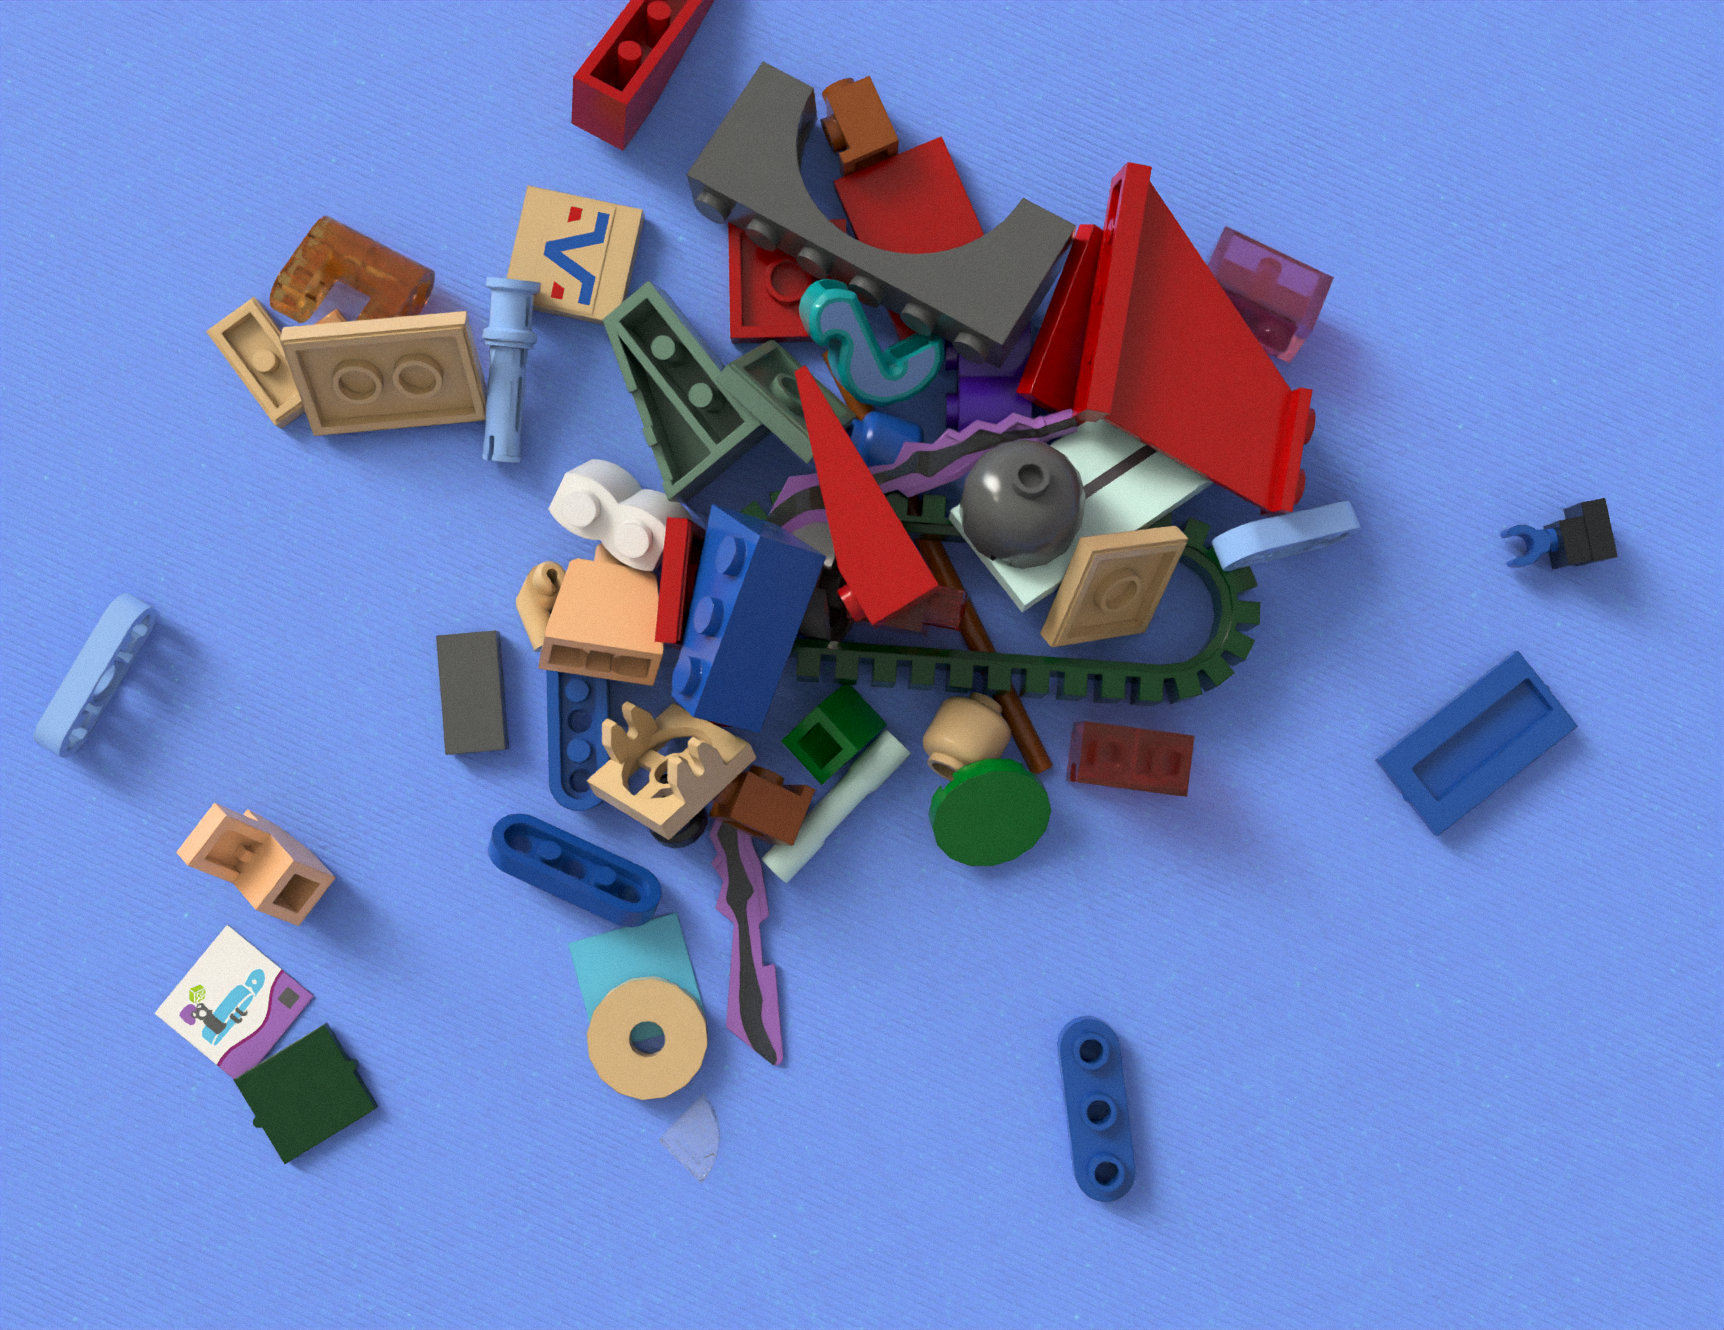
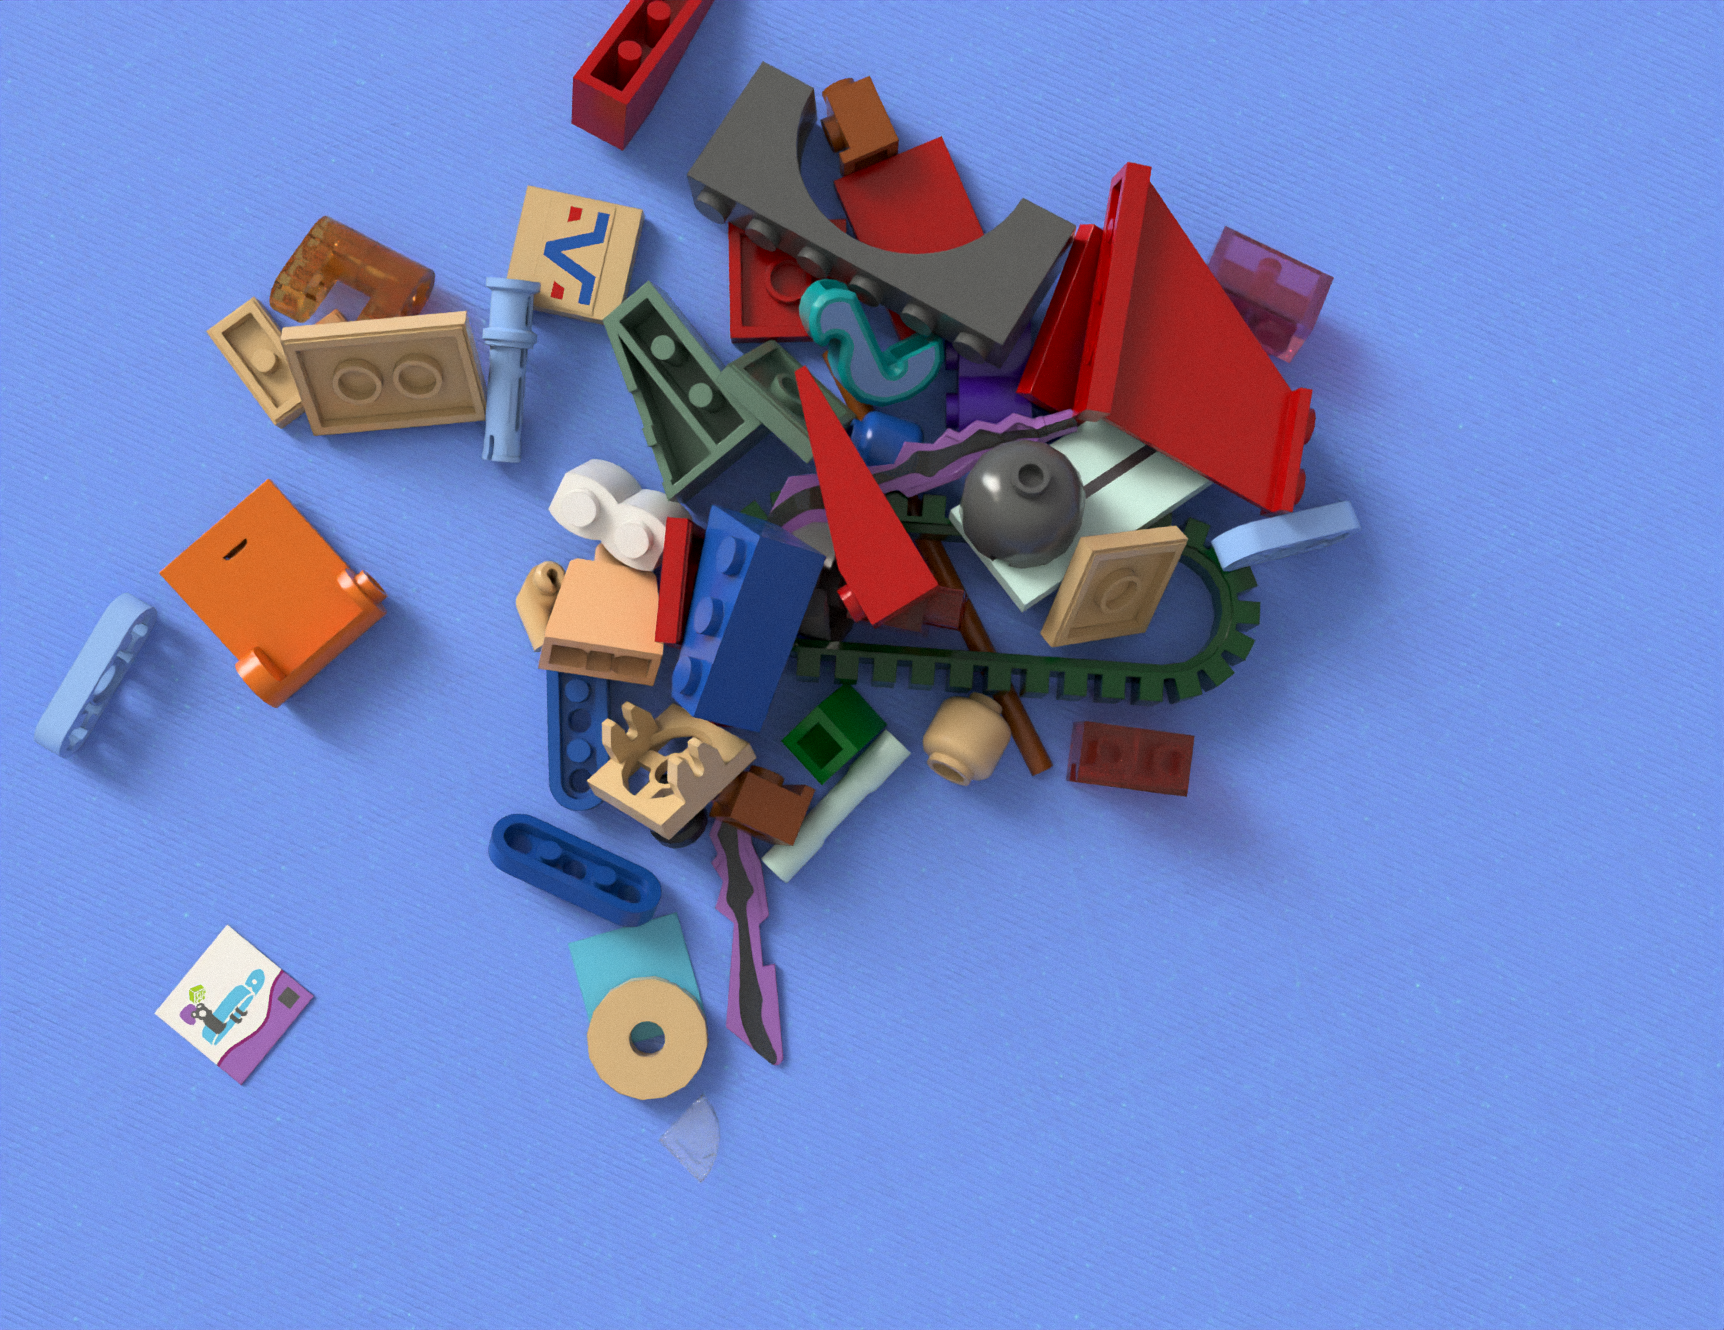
light nougat brick [176,803,336,926] -> none
dark green piece [233,1023,378,1164] -> none
dark grey tile [436,630,509,755] -> none
green tile [928,758,1051,866] -> none
blue plate [1057,1016,1136,1202] -> none
blue piece [1375,651,1578,836] -> none
black piece [1500,498,1618,570] -> none
none -> orange door [159,479,388,708]

